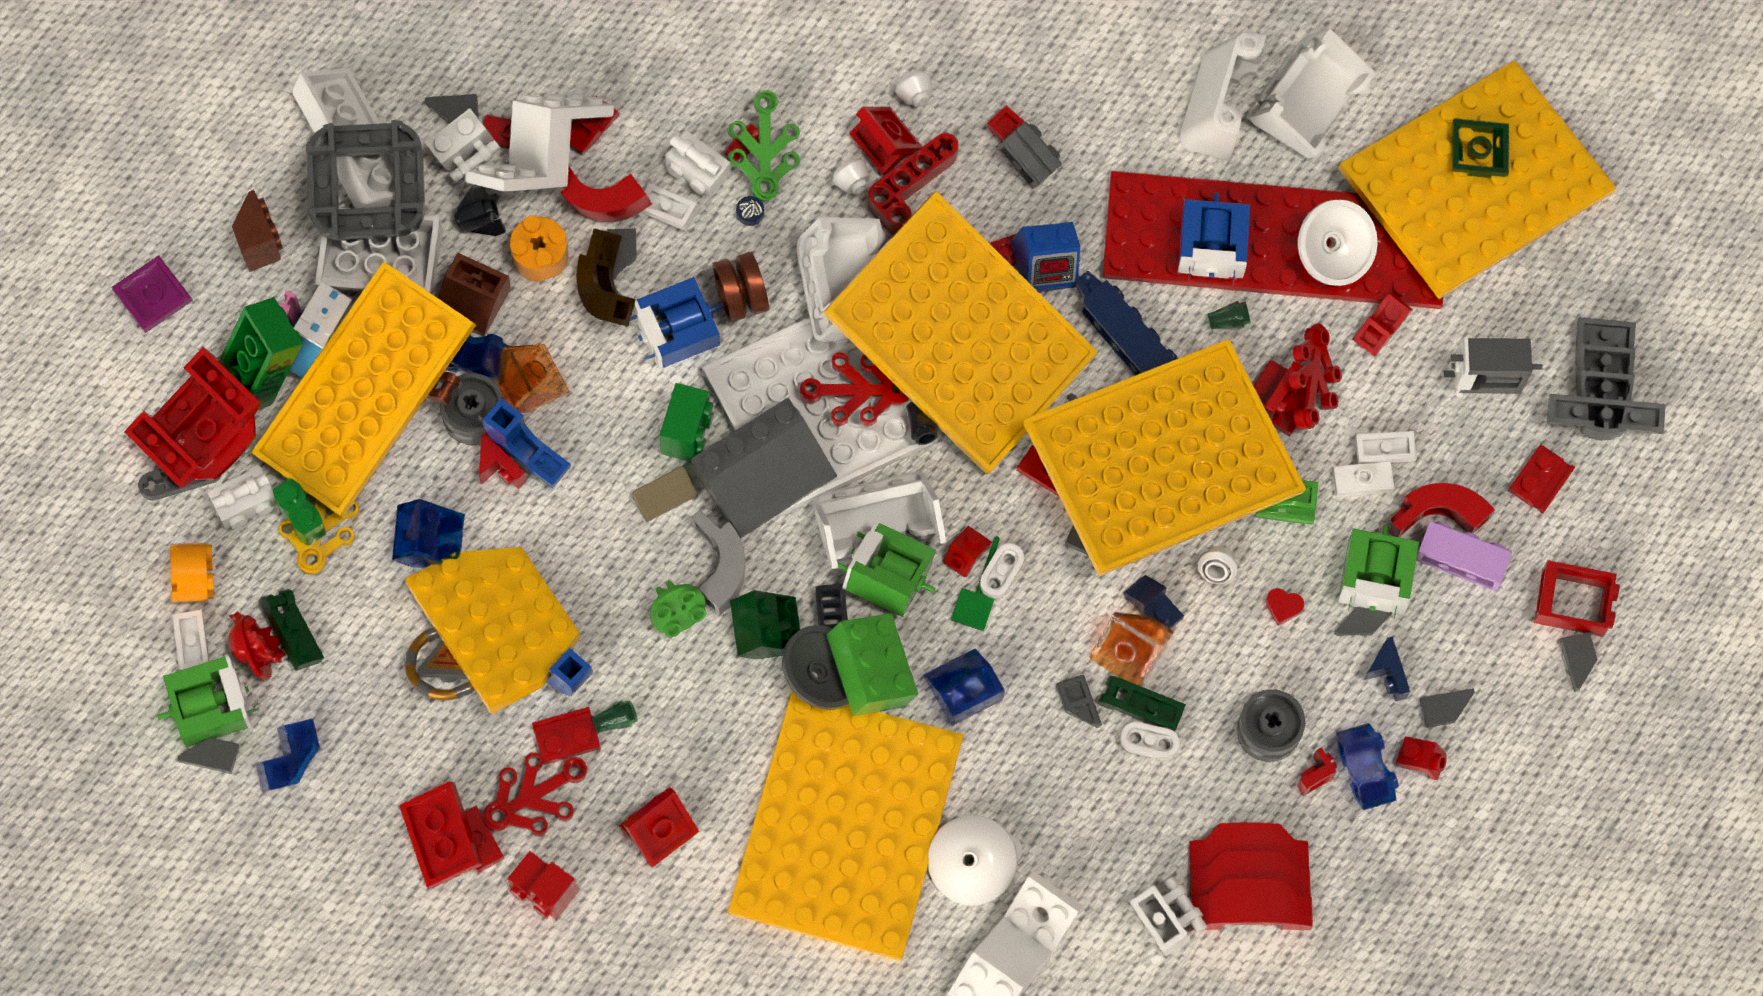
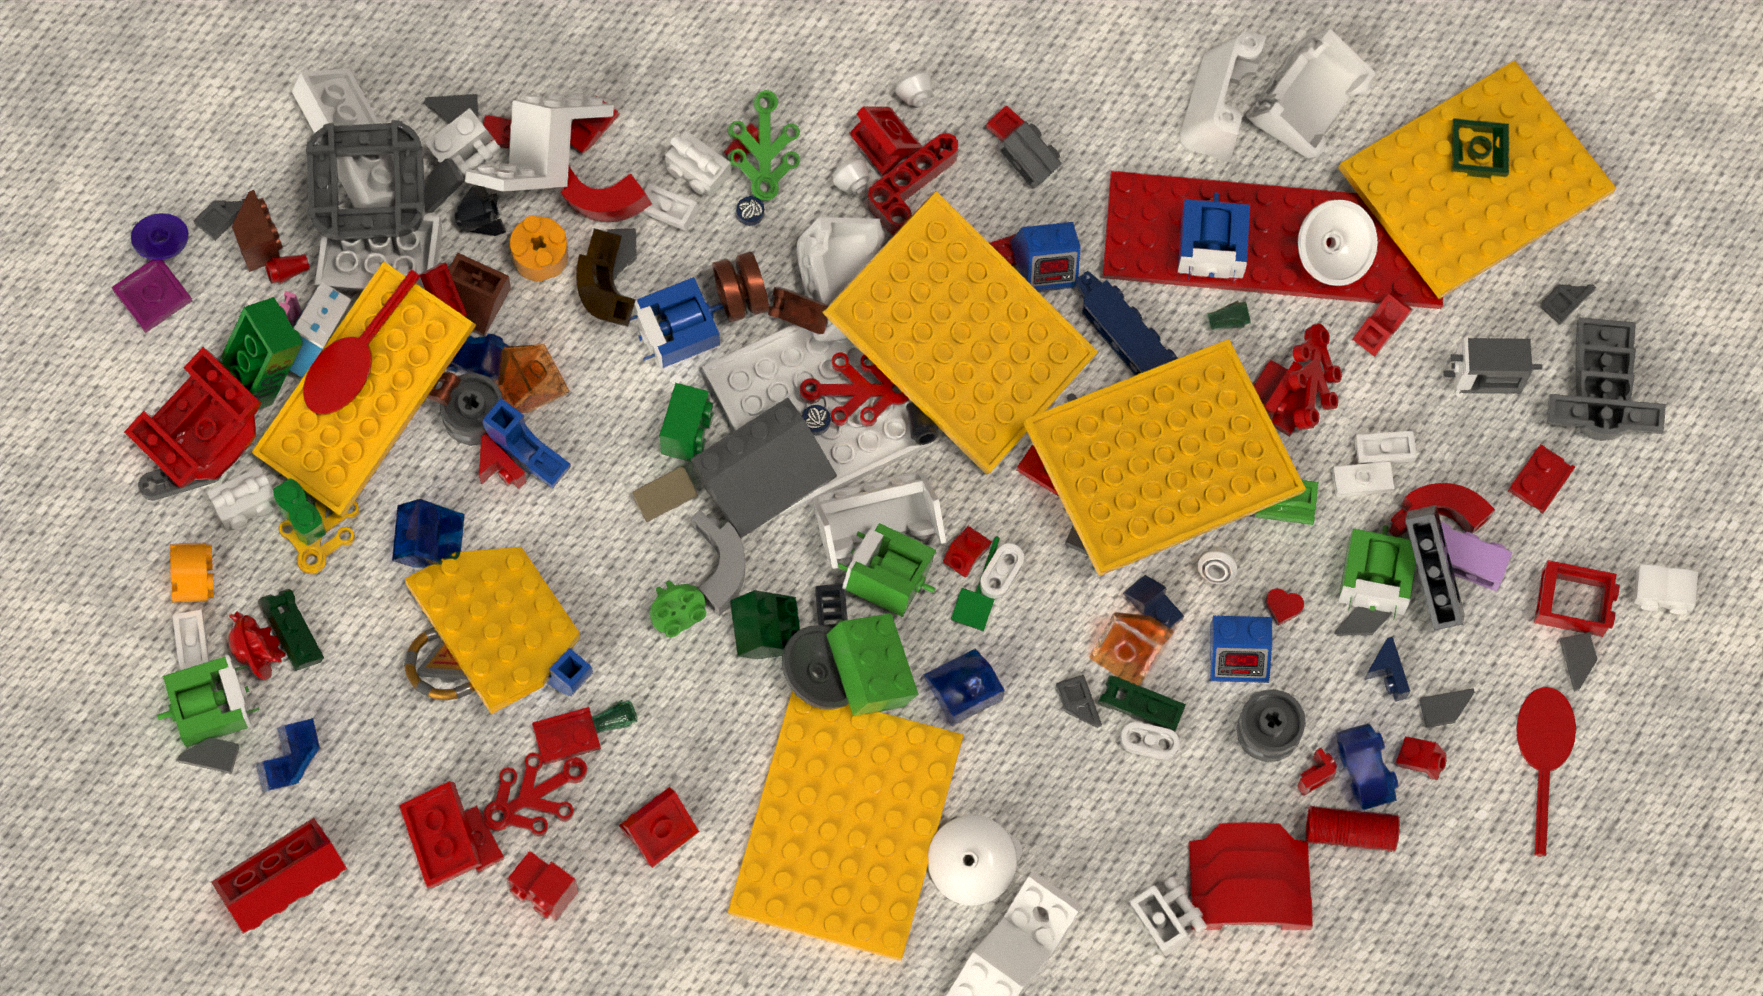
none -> dark purple dish [131,213,189,260]
none -> dark grey tile [194,199,245,241]
none -> red slope [211,818,347,934]
none -> red cone [265,254,310,285]
none -> red piece [303,269,421,415]
none -> red plate [419,262,467,317]
none -> dark grey tile [425,158,465,213]
none -> copper plate [768,287,829,334]
none -> tile [802,405,831,435]
none -> blue slope [1210,615,1272,683]
none -> red piece [1305,805,1400,852]
none -> black brick [1405,505,1465,631]
none -> red piece [1517,687,1576,857]
none -> dark grey tile [1539,285,1596,325]
none -> white brick [1633,565,1698,615]

